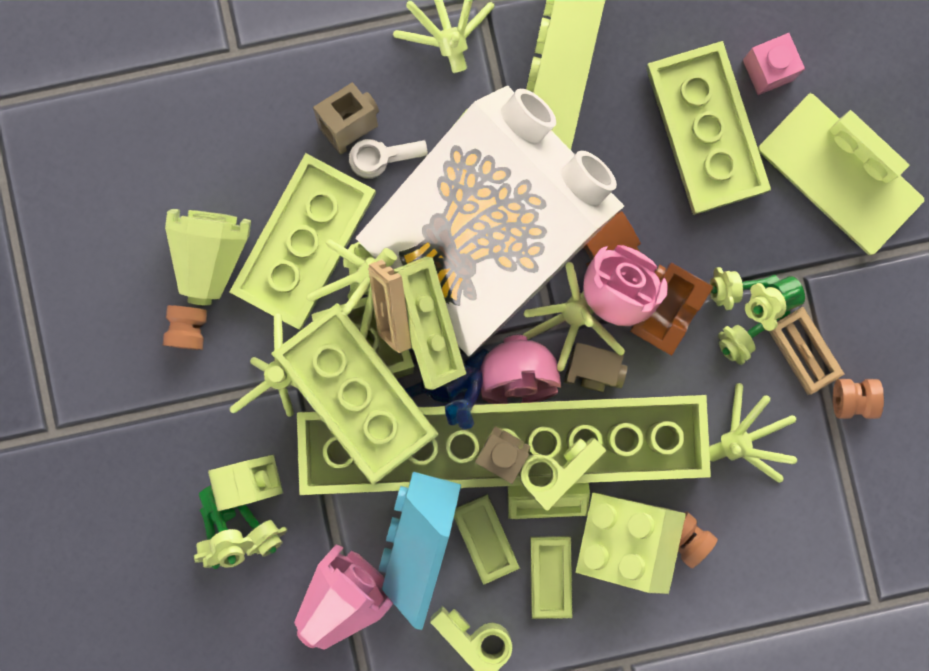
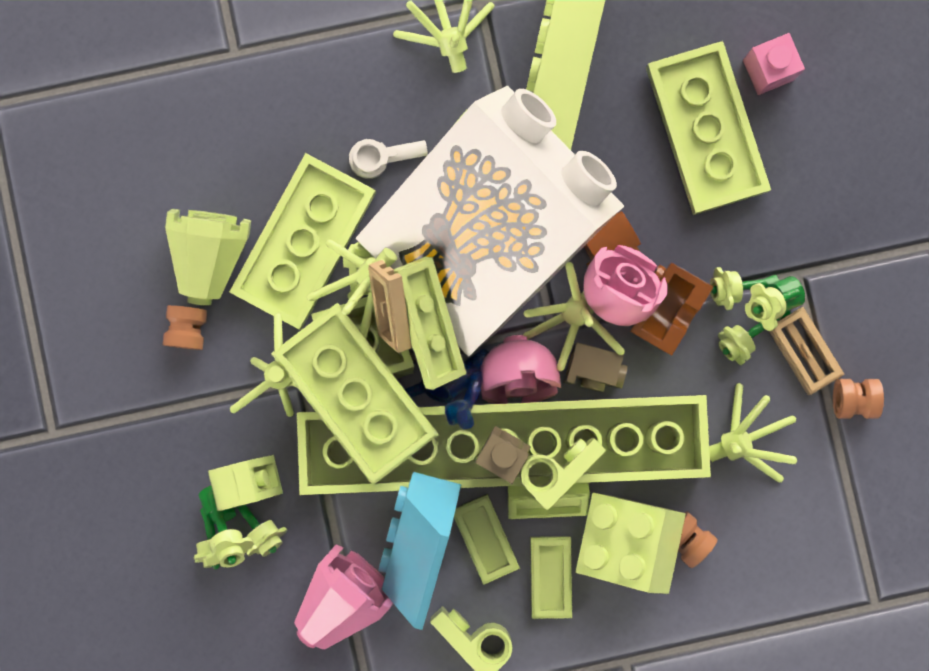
dark tan brick [313,82,379,155] -> none
yellowish green bracket [758,93,924,255] -> none

